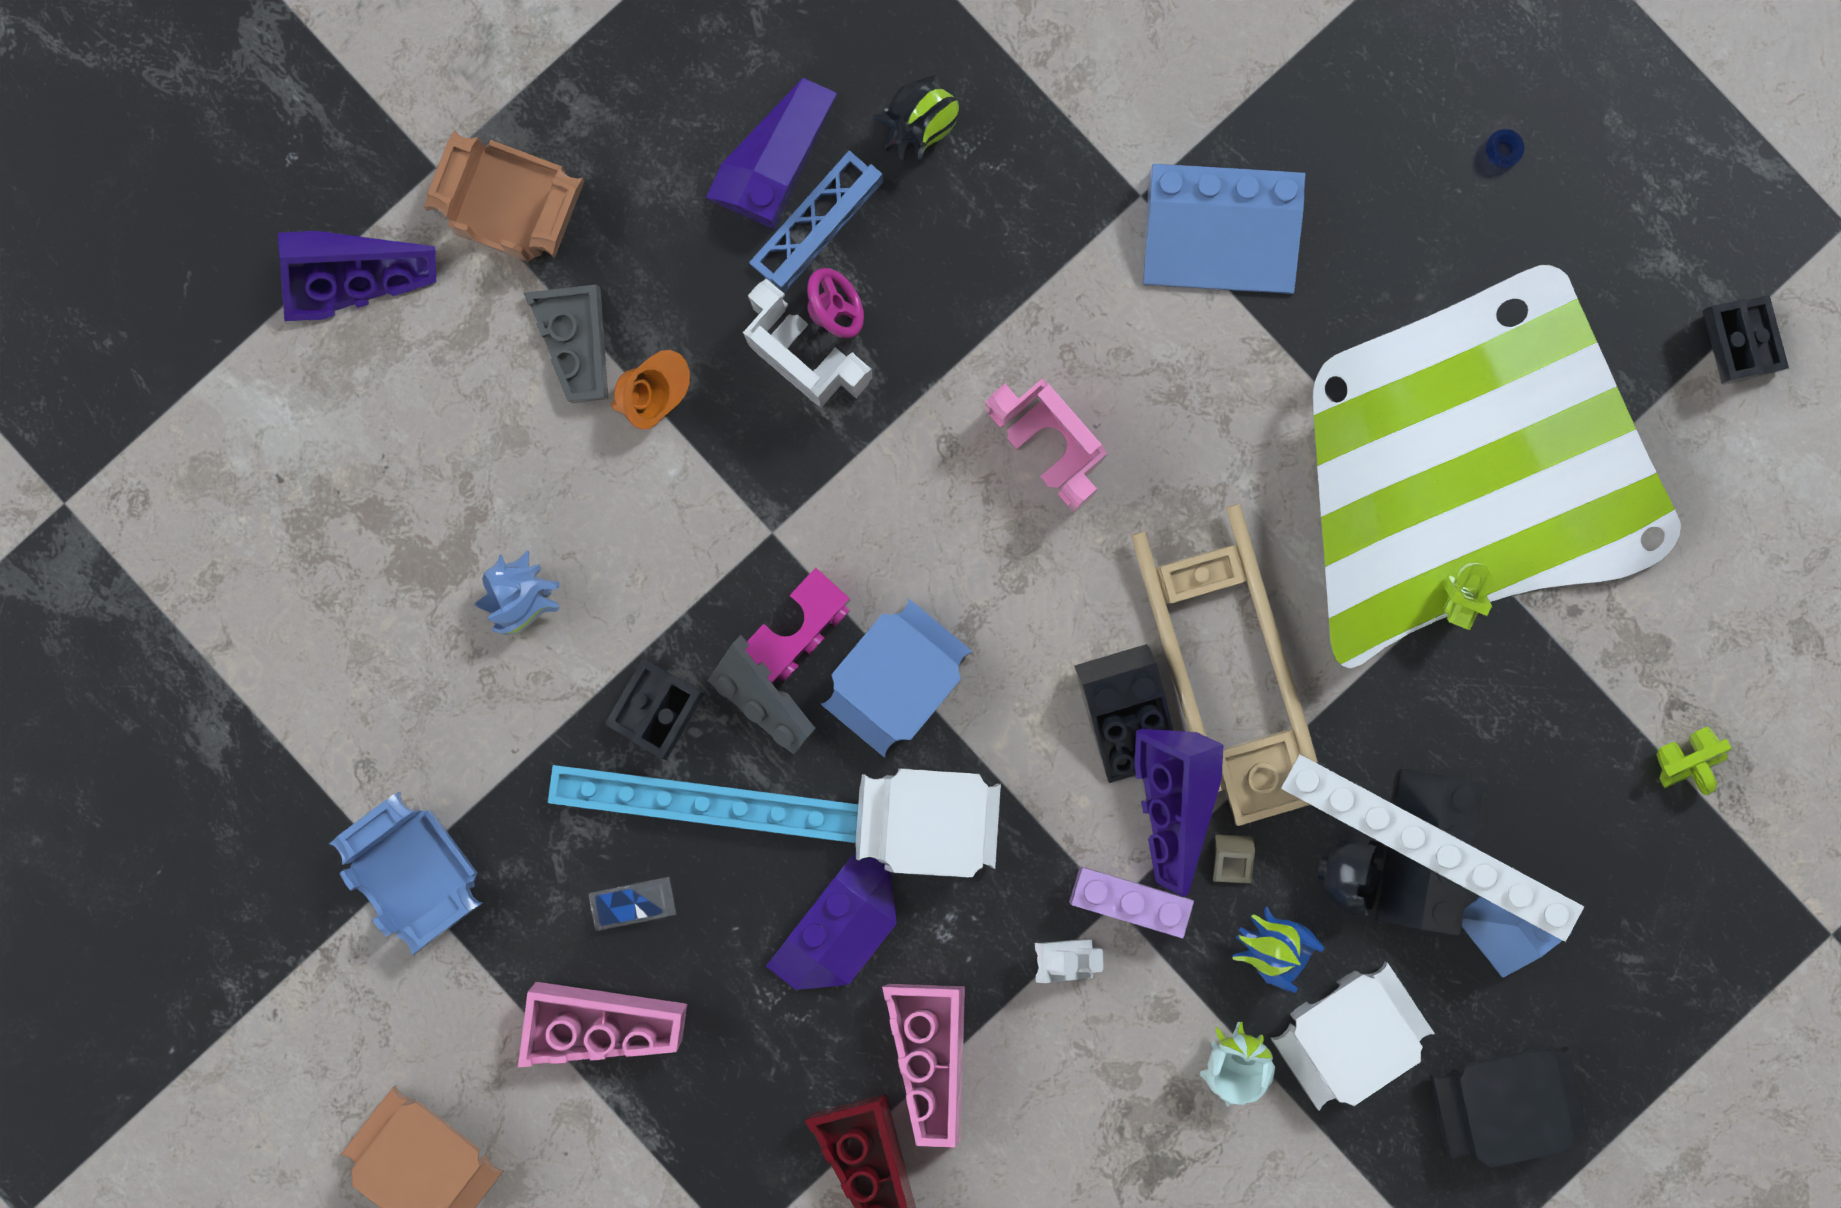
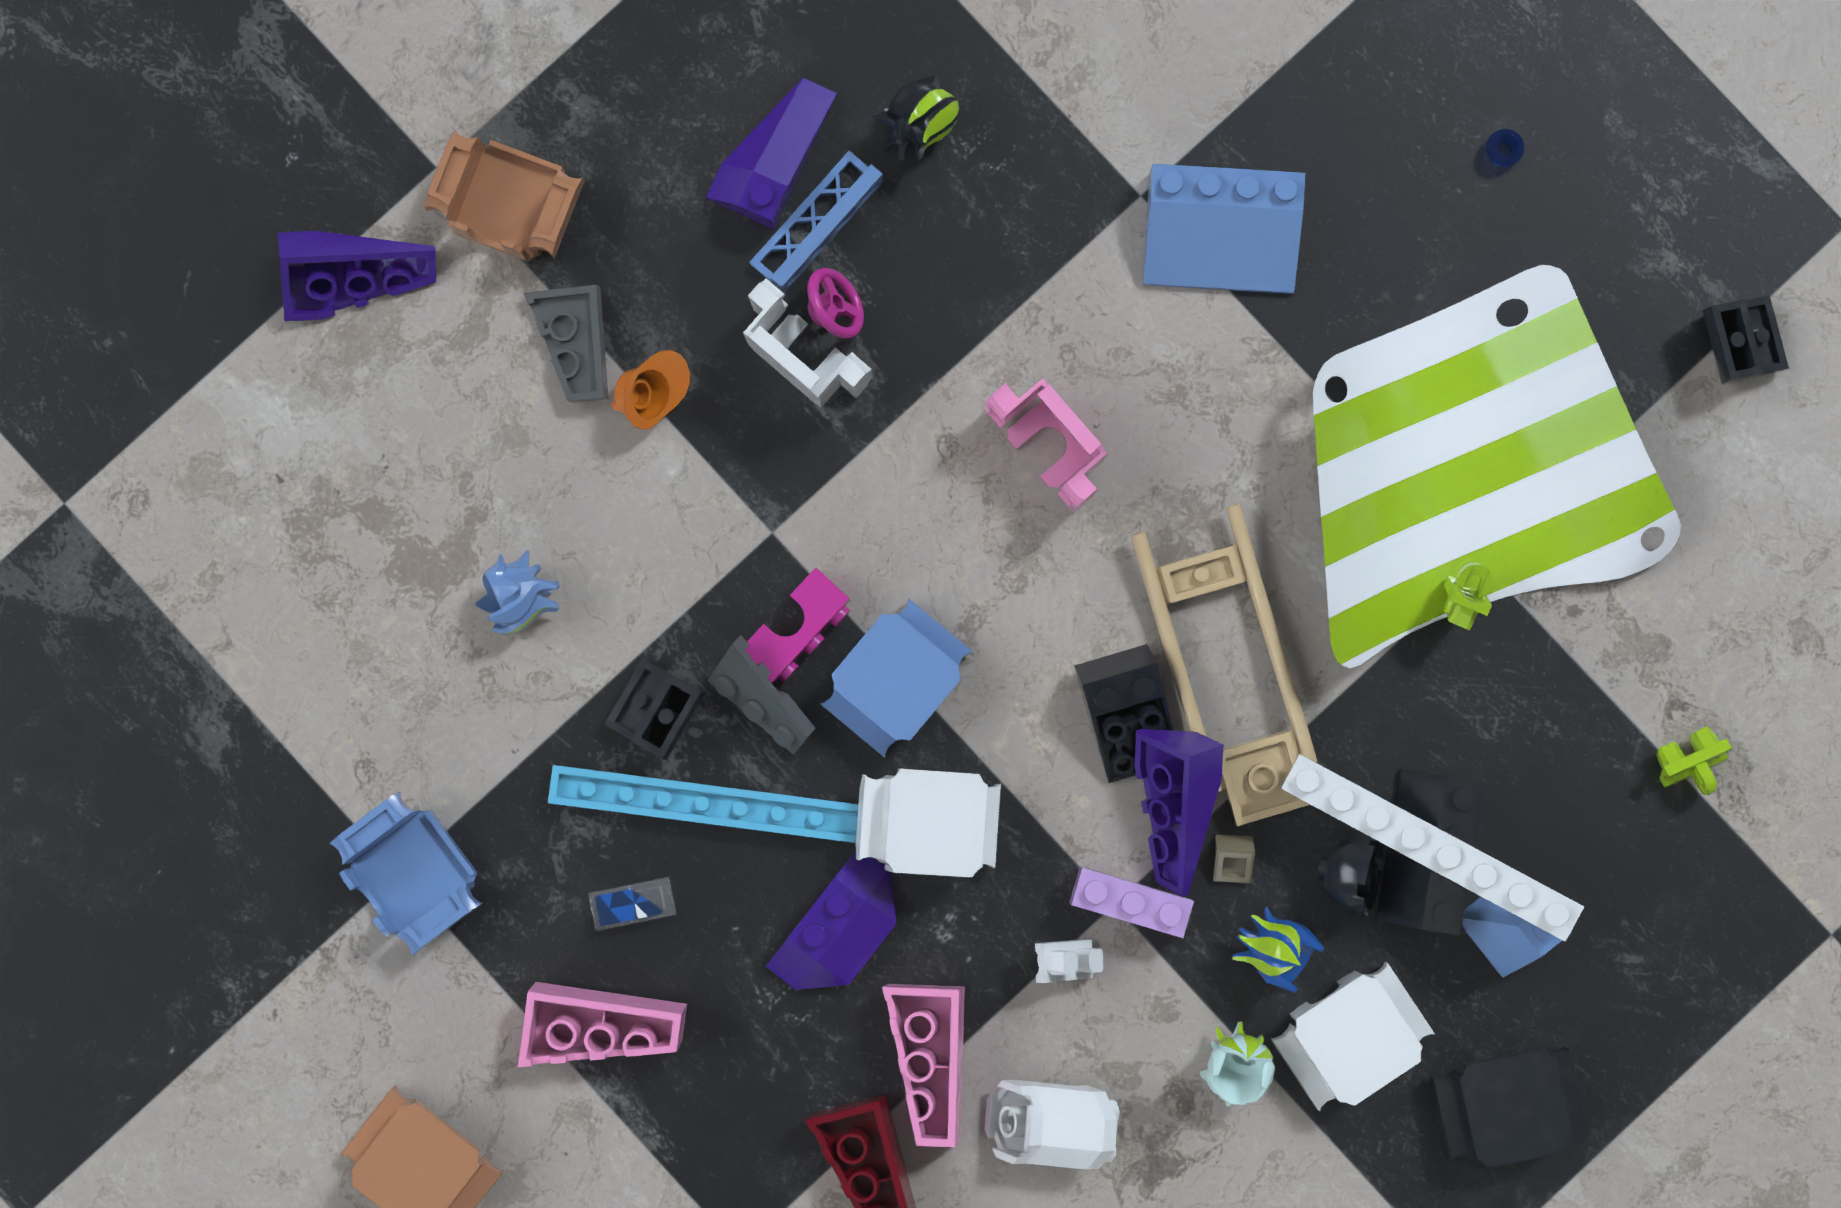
none -> white brick [984,1080,1120,1170]

